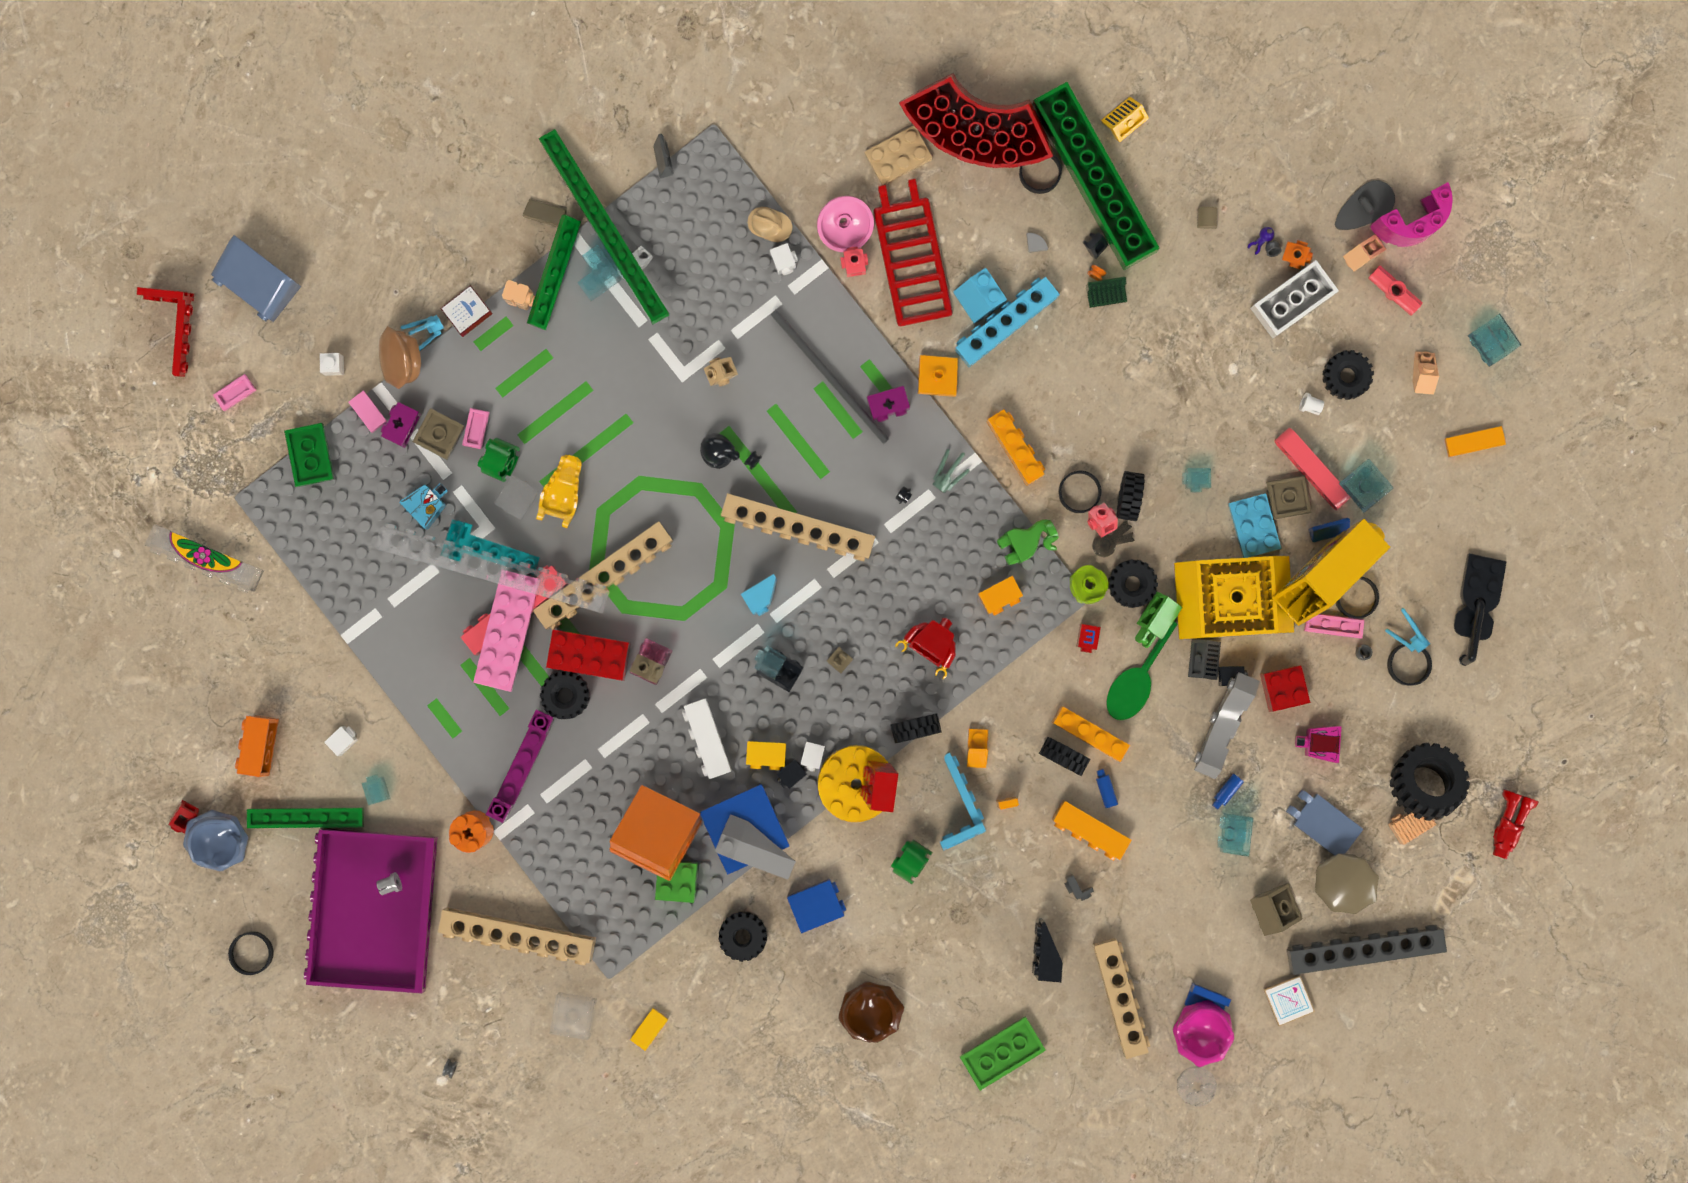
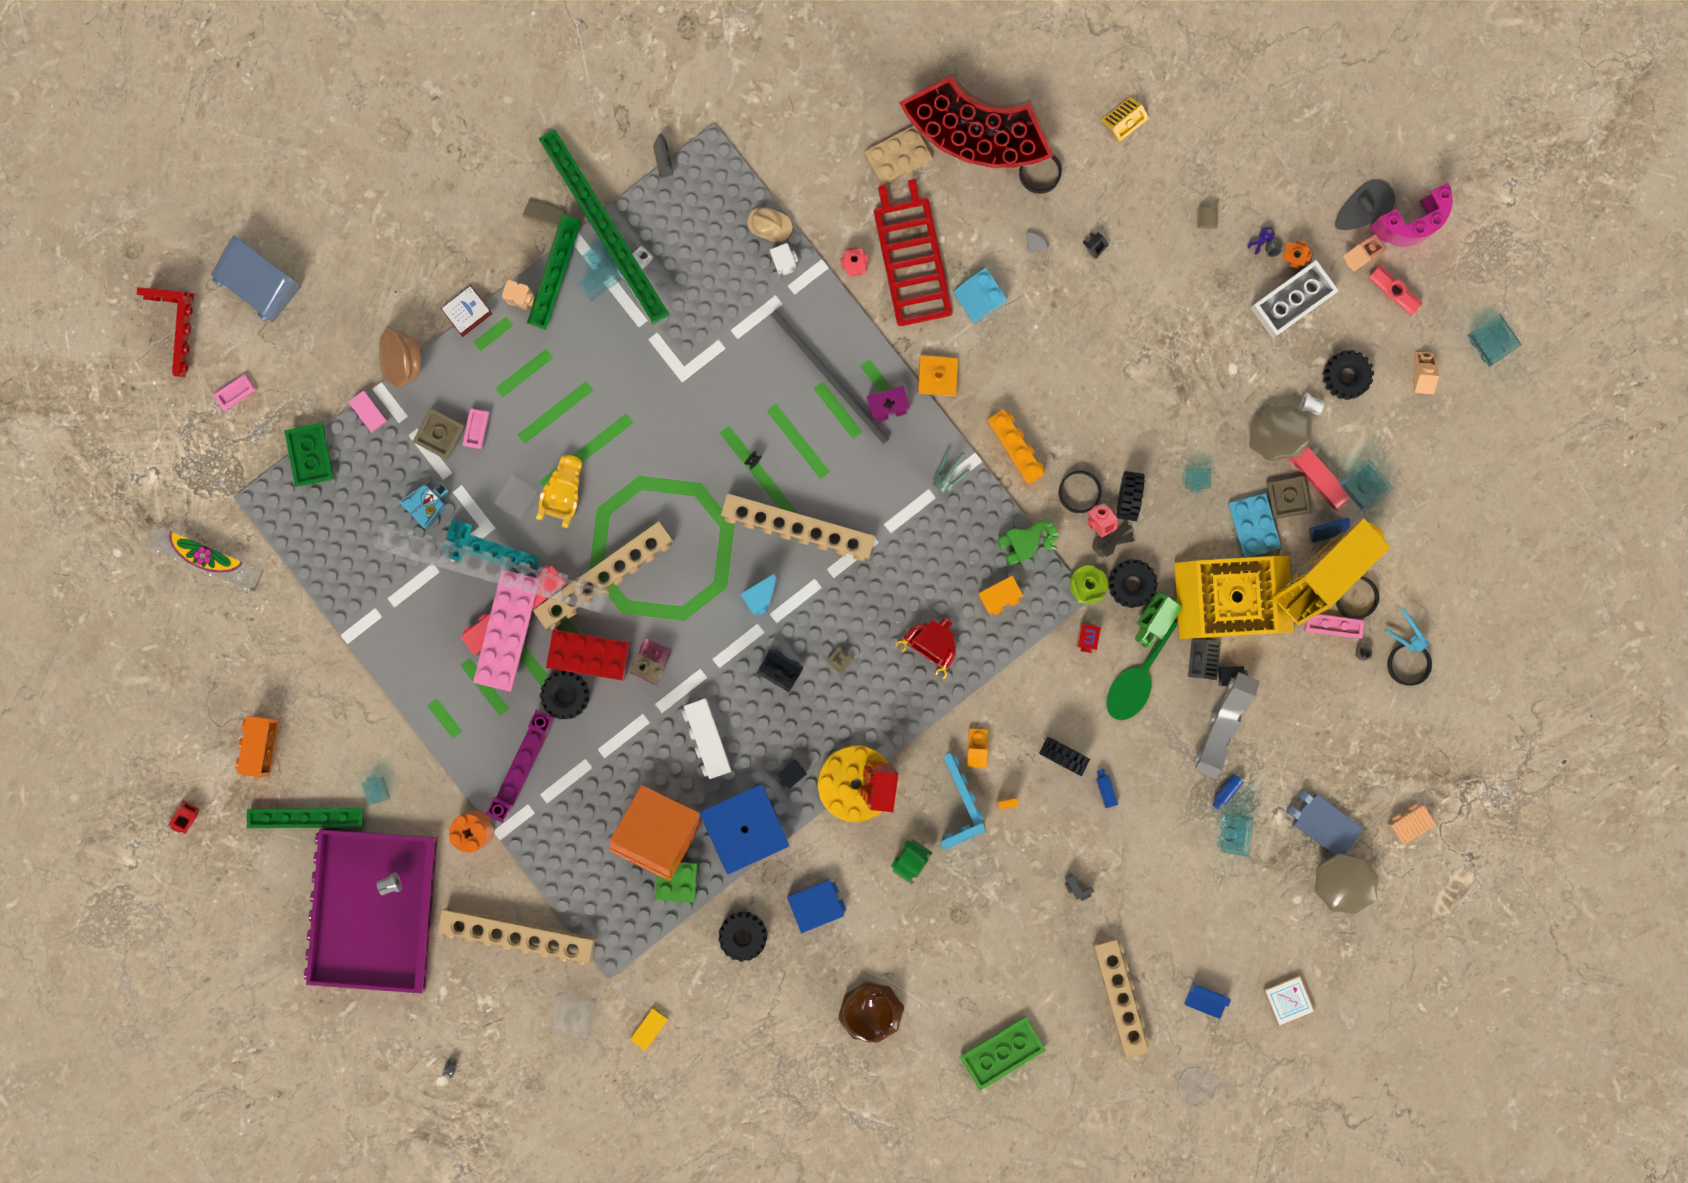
sand blue piece [183,810,248,871] -> none
black tyre [228,932,273,975] -> none
white brick [320,353,344,376] -> none
white brick [324,726,358,756] -> none
magenta brick [381,402,422,448] -> none
medium azure plant [400,315,444,351] -> none
green brick [478,438,520,482] -> none
black piece [700,433,740,469] -> none
tan brick [703,357,738,387] -> none
light grey wedge [715,814,796,879] -> none
yellow brick [746,741,787,770] -> none
clear light blue brick [754,646,787,679] -> none
white brick [801,741,825,772] -> none
bright pink dish [817,196,874,252] -> none
black tyre [890,713,942,743] -> none
black plate [895,486,912,504] -> none
medium azure brick [955,277,1060,368] -> none
green brick [1032,82,1160,270] -> none
black slope [1032,918,1063,983] -> none
light orange brick [1052,706,1130,762] -> none
light orange brick [1052,800,1132,861] -> none
clear green panel [1086,277,1127,308] -> none
orange bush [1087,265,1107,282] -> none
dark pink piece [1173,1000,1234,1067] -> none
dark tan slope [1250,883,1303,936] -> none
red brick [1260,665,1311,712] -> none
dark grey brick [1287,925,1447,975] -> none
torso [1295,726,1342,763] -> none
black tyre [1390,743,1470,821] -> none
light orange tile [1444,426,1506,457] -> none
black plate [1454,553,1507,666] -> none
red piece [1493,789,1539,859] -> none
none -> dark tan piece [1249,405,1312,461]

